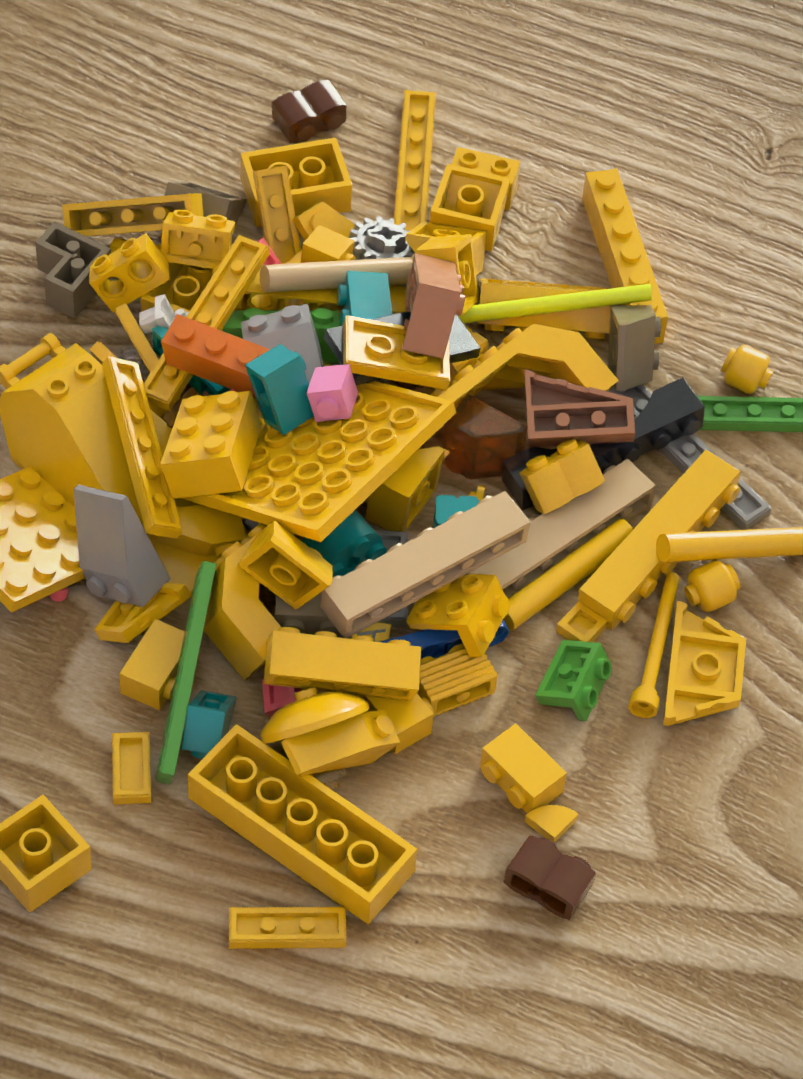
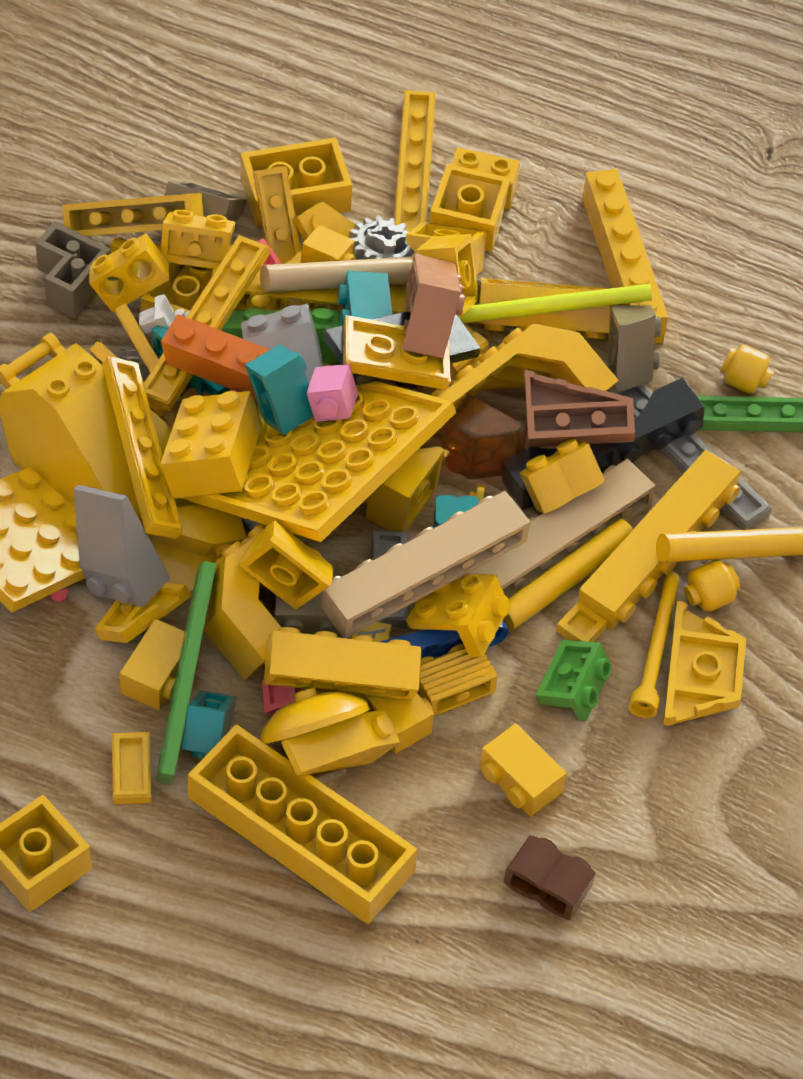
yellow tile [229,907,347,949] -> none
reddish brown brick [272,80,346,143] -> none
teal brick [302,510,387,577] -> none
yellow tile [524,805,579,843] -> none

